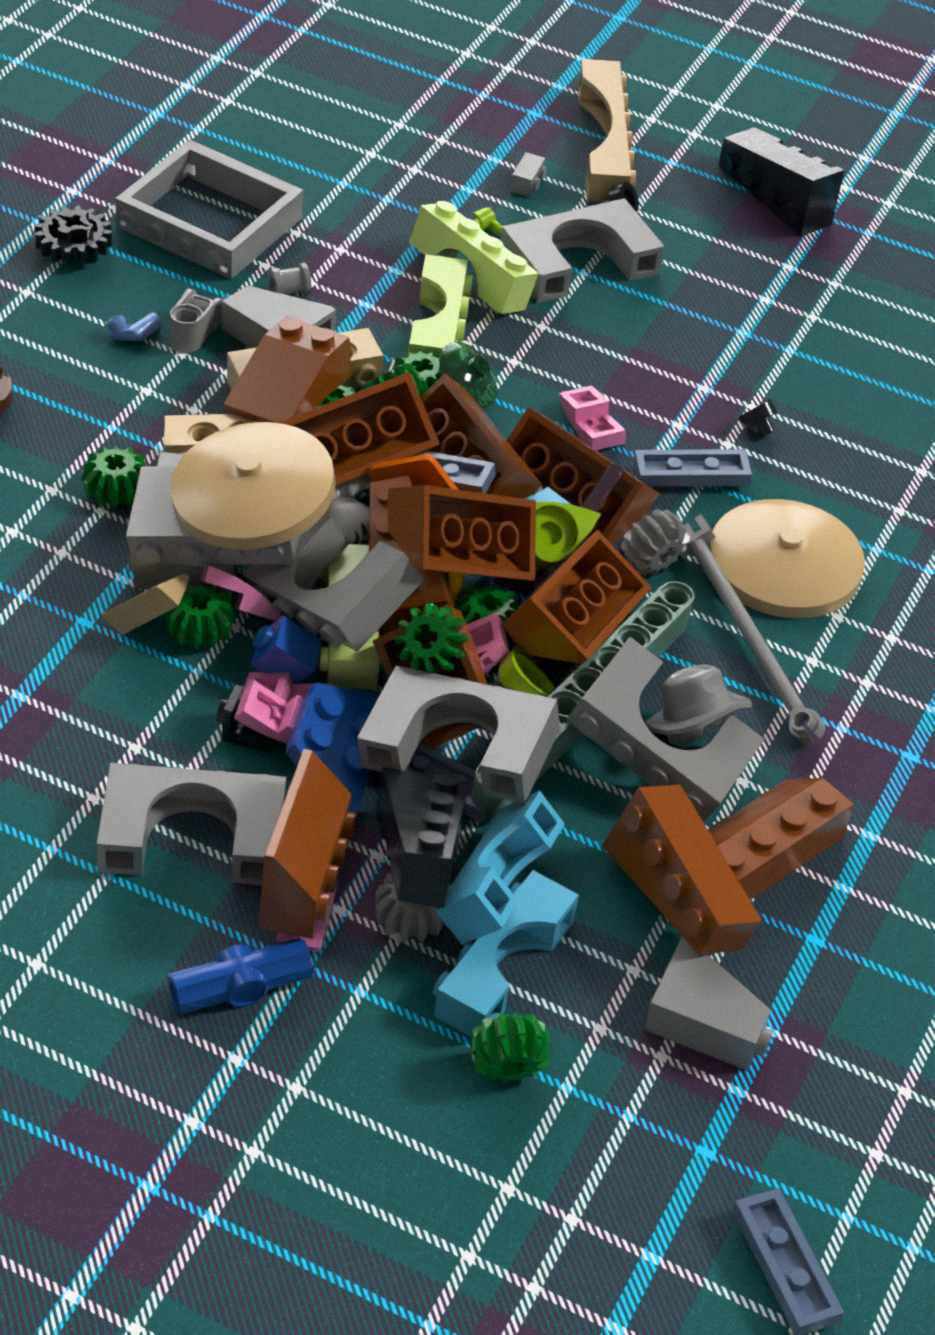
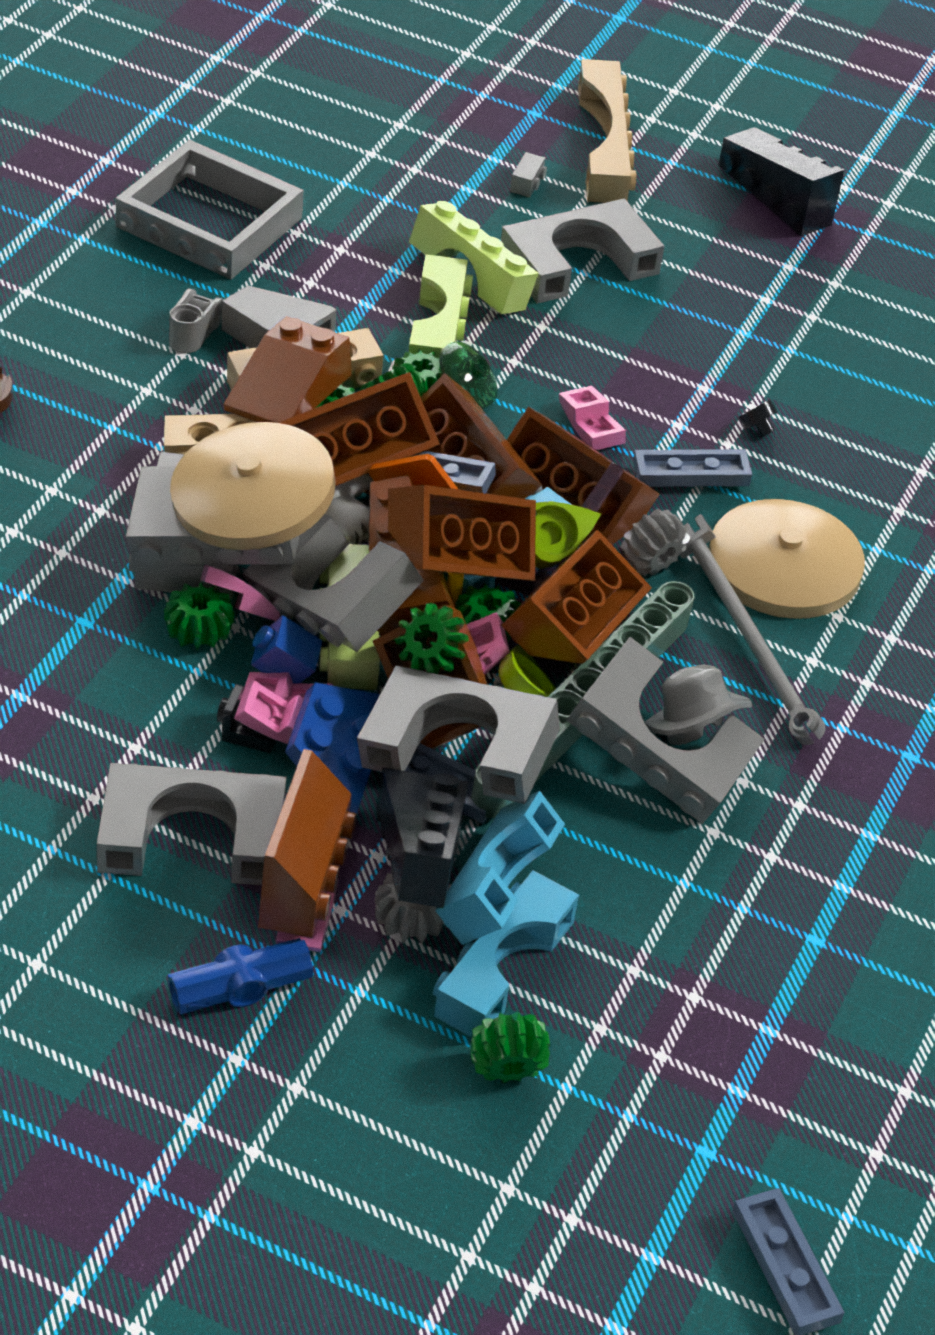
black gear [34,205,112,266] -> none
green gear [82,444,146,509] -> none
tan slope [102,573,189,635] -> none
medium blue arm [106,312,162,342] -> none
light grey bush [268,262,312,295] -> none
lime hand [473,208,503,235] -> none
dark orange wedge [602,785,762,955] -> none
black tile [603,182,639,213] -> none
light grey slope [644,936,773,1071] -> none
dark orange slope [708,778,854,900] -> none

